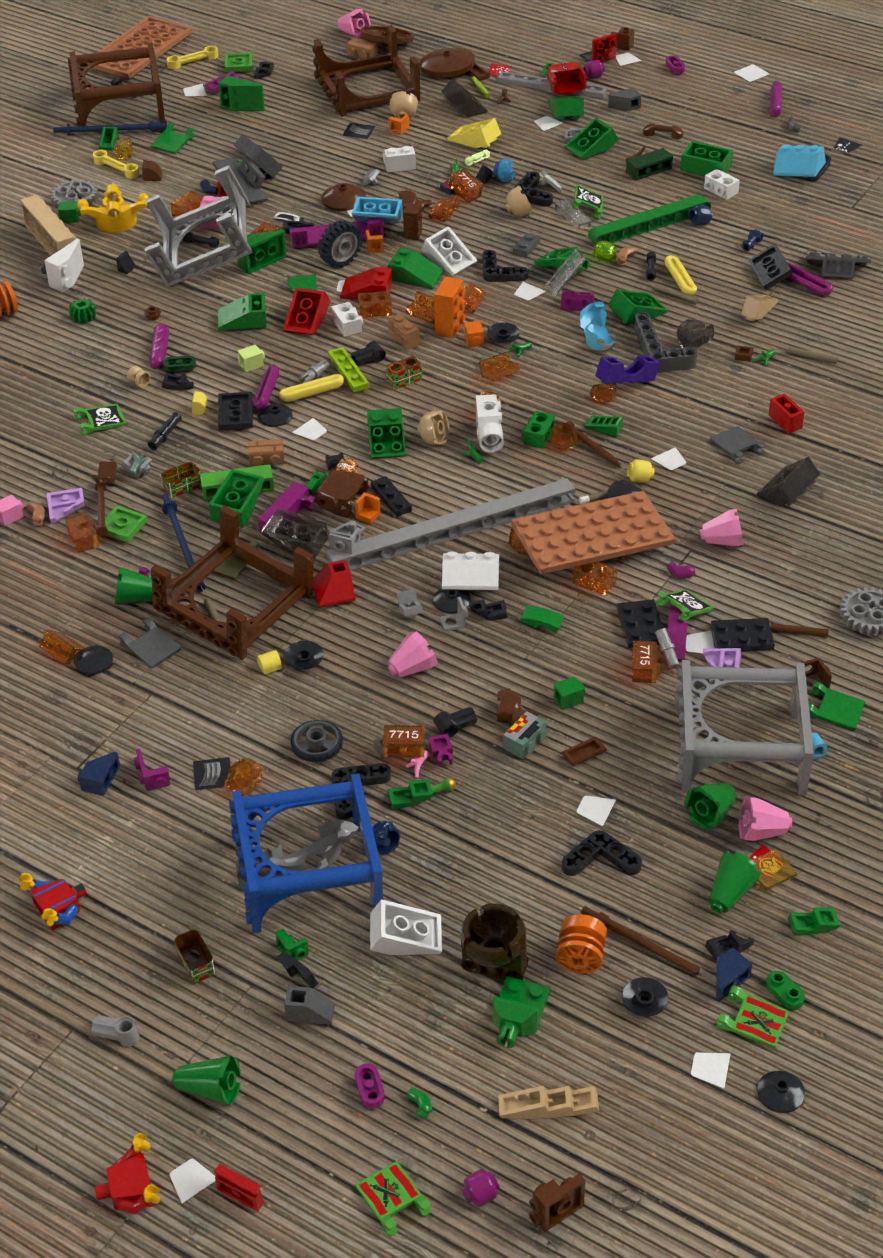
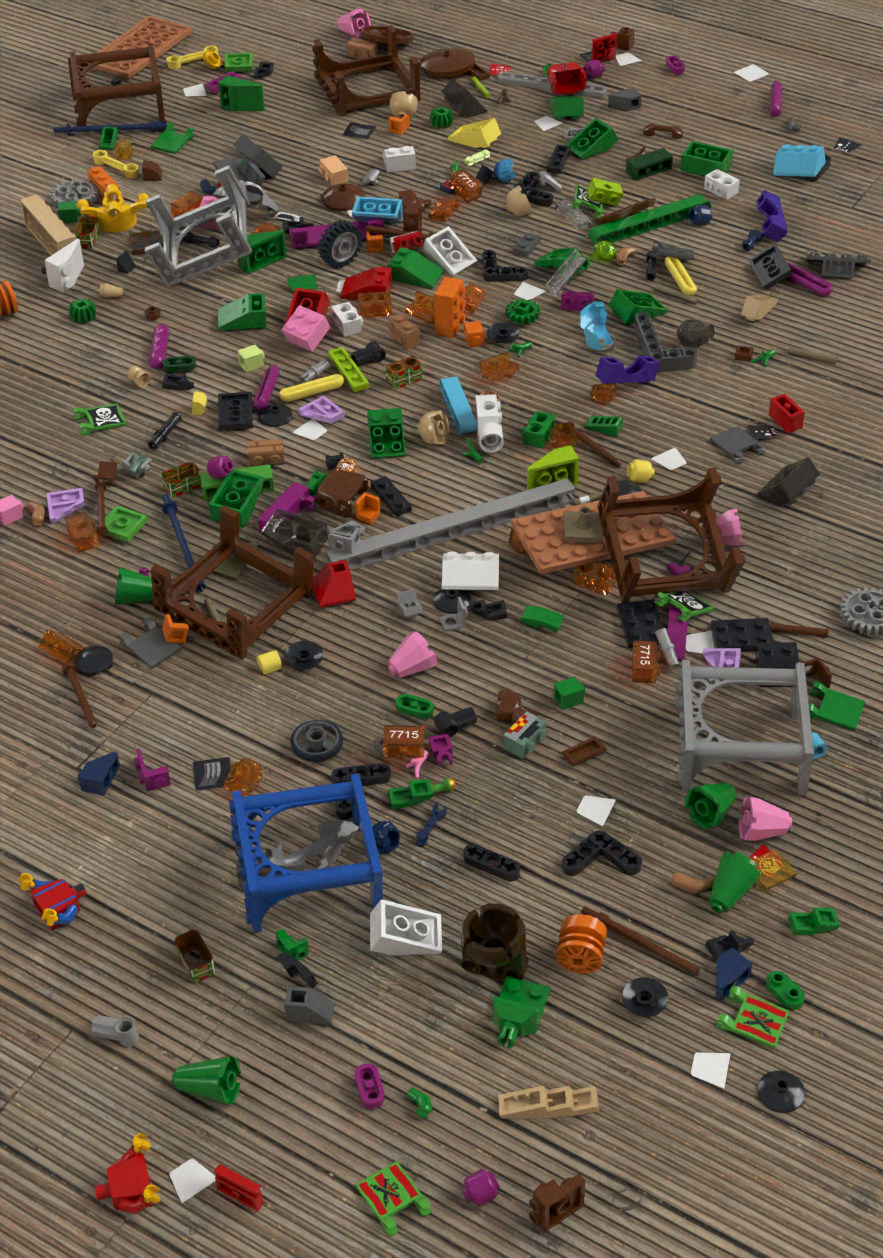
none -> reddish brown bar [62,662,97,728]
none -> piece [74,216,100,248]
none -> orange arch [87,166,120,200]
none -> tan cone [100,283,123,299]
none -> tile [129,230,163,255]
none -> orange panel [162,614,189,643]
none -> yellow plate [203,50,222,69]
none -> magenta head [207,455,233,480]
none -> light grey animal [213,181,278,214]
none -> bright pink brick [282,305,330,352]
none -> lavender wing [298,396,345,424]
none -> light nougat brick [319,155,349,186]
none -> reddish brown bar [365,225,433,240]
none -> red hips [389,231,423,253]
none -> green plate [395,694,434,719]
none -> dark blue piece [416,804,447,846]
none -> green gear [430,107,454,128]
none -> medium azure beam [440,376,477,434]
none -> black beam [463,844,520,882]
none -> green gear [505,298,540,325]
none -> lime slope [527,445,579,490]
none -> black plate [547,144,571,174]
none -> dark tan tile [563,507,603,543]
none -> lime brick [587,177,623,206]
none -> reddish brown plate [594,198,656,225]
none -> reddish brown arch [597,467,745,603]
none -> dark grey flag [651,240,694,260]
none -> medium nougat arm [671,872,714,894]
none -> black sticker [748,425,778,439]
none -> black slope [755,642,799,687]
none -> dark purple arch [756,190,788,242]

